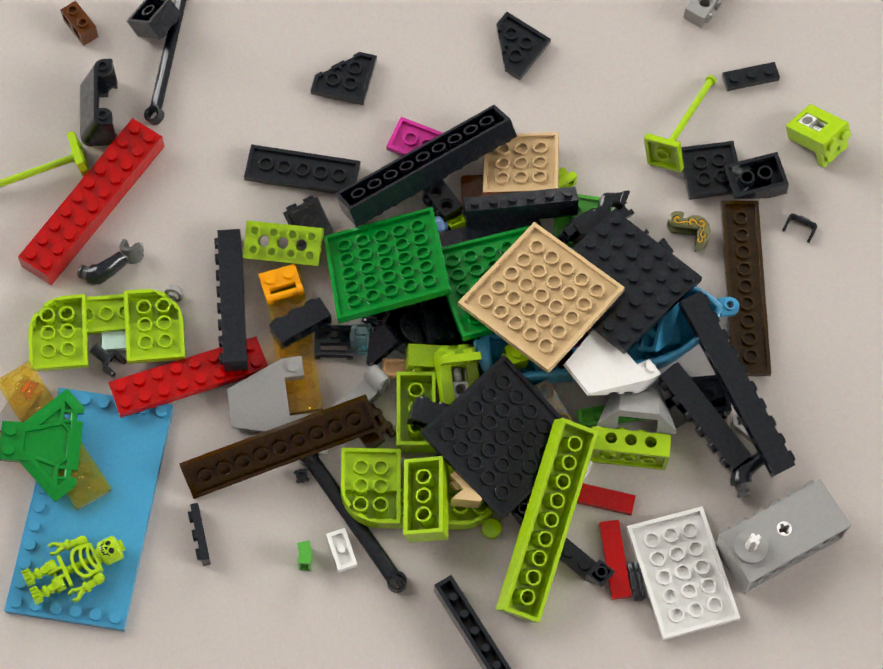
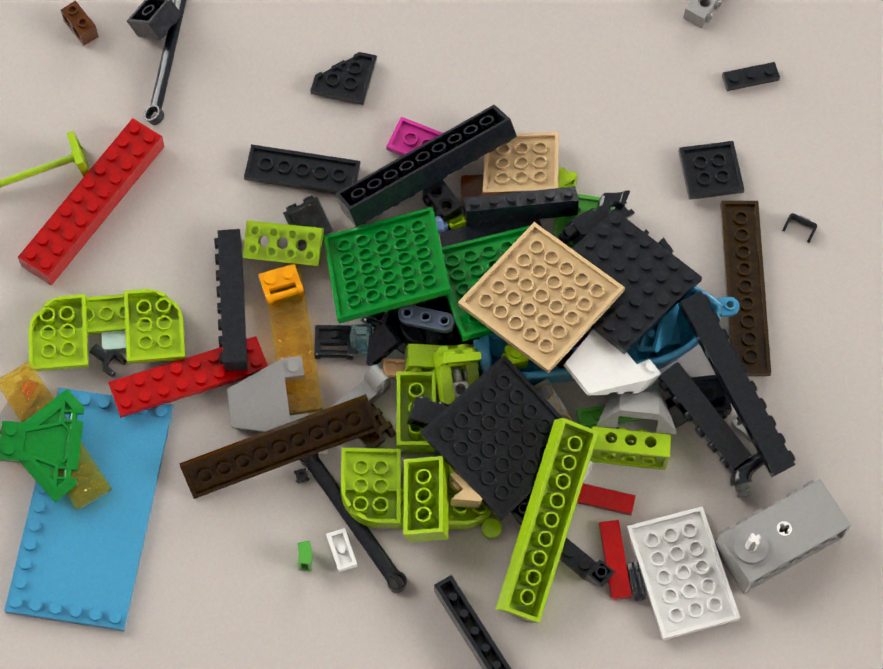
lime piece [21,536,126,605] -> none
piece [77,239,144,285] -> none
black windscreen [80,59,118,146] -> none
light grey plate [164,285,183,302] -> none
black plate [188,503,211,566] -> none
black brick [269,297,332,350] -> none
black plate [496,12,551,80] -> none
lime tile [644,75,717,173] -> none
olive animal [667,211,710,252] -> none
black slope [724,152,789,199] -> none
lime brick [785,104,851,168] -> none
none -> sand blue plate [398,305,455,333]

